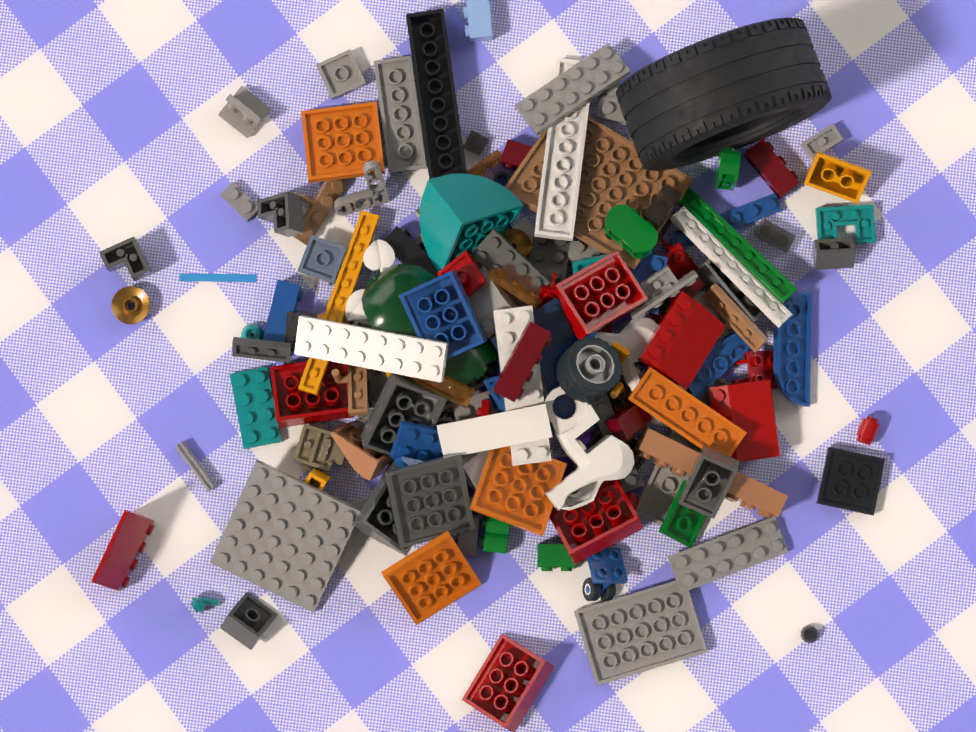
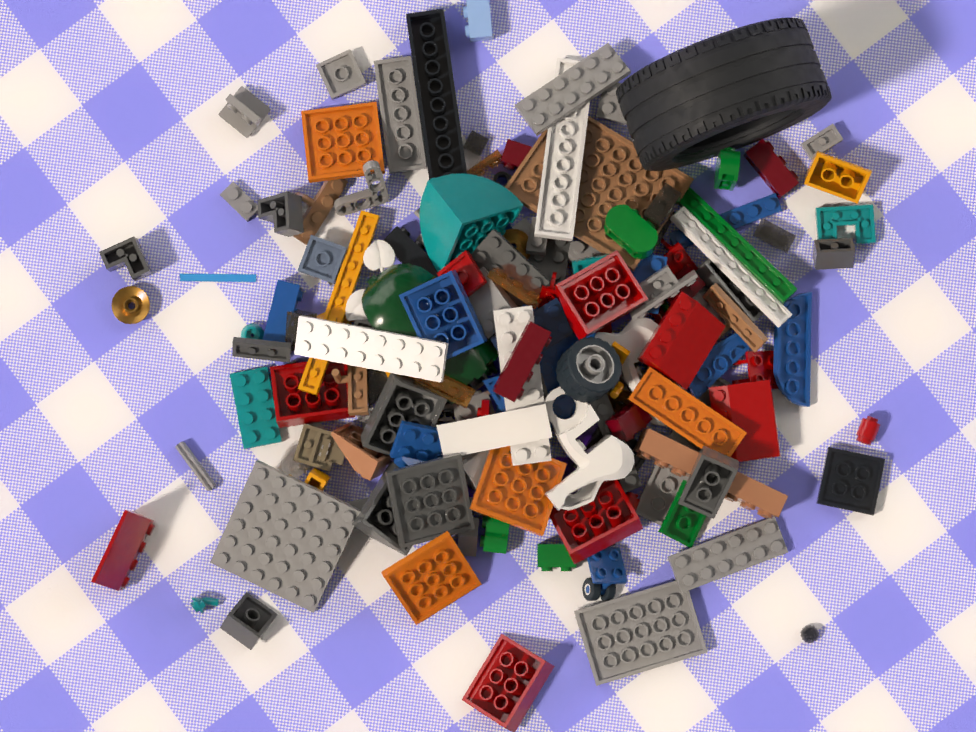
none -> light grey plate [526,217,548,256]

